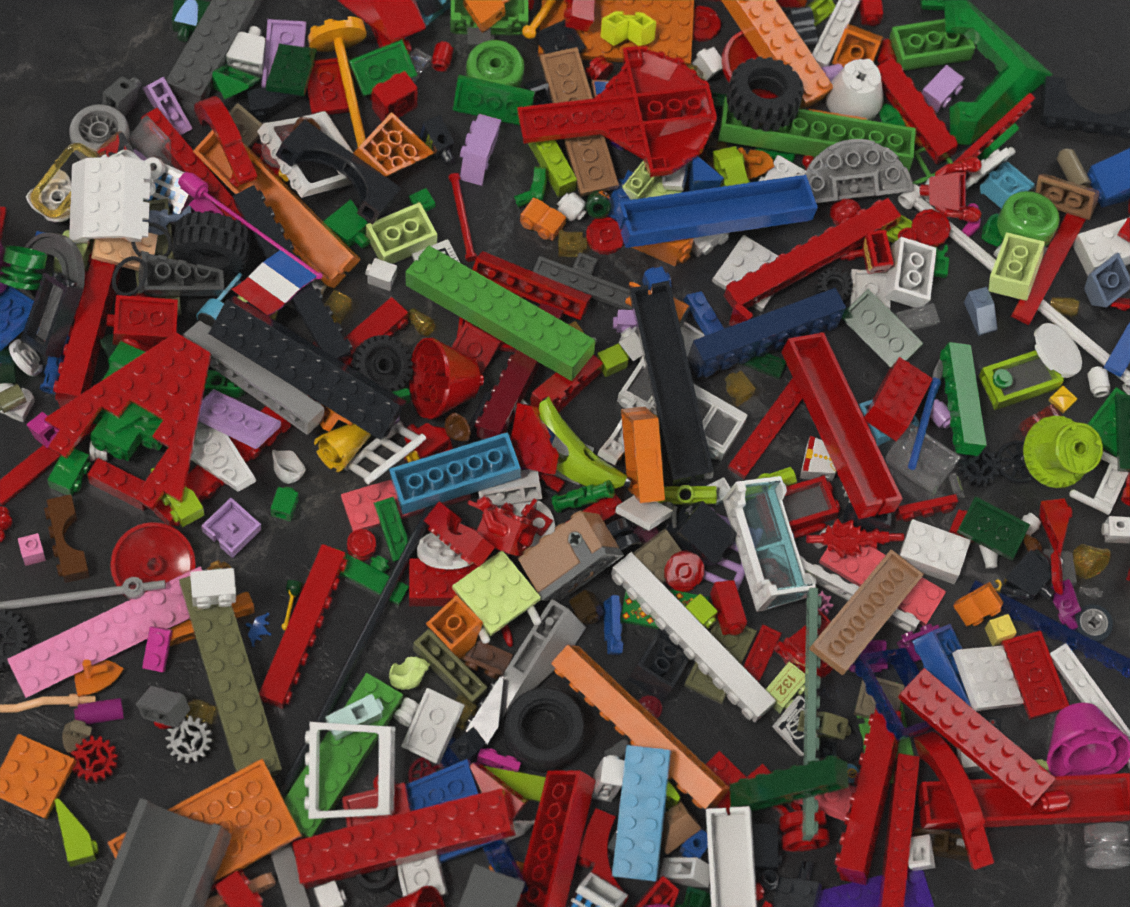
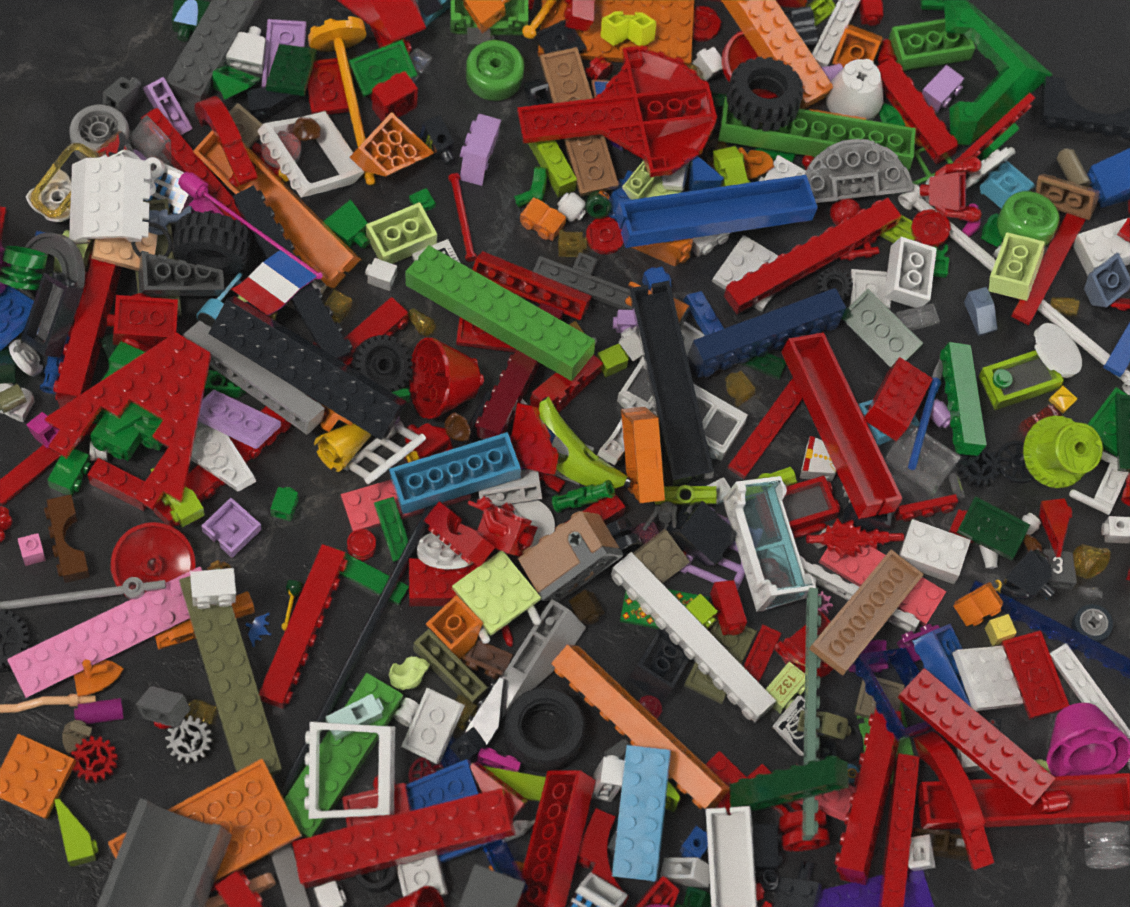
black tyre [112,256,147,296] -> none
dark pink plate [142,626,172,672] -> none
white cap [272,450,305,484] -> none
black arch [275,119,401,225] -> none
green plate [370,555,390,573] -> none
red brick [431,42,454,72] -> none
red tile [452,322,501,374] -> none
green tile [453,75,535,125] -> none
red bracket [521,498,553,537] -> none
blue hinge [603,595,623,655] -> none
white tile [615,496,673,531] -> none
medium nougat slope [661,802,701,855] -> none
red tile [664,550,704,592] -> none
red tile [729,303,753,326] -> none
red torso [862,230,894,274] -> none
red plate [898,227,917,241] -> none
red tile [1051,550,1063,595] -> none
magenta bracket [1051,579,1081,630] -> none
white brick [1087,367,1111,398] -> none

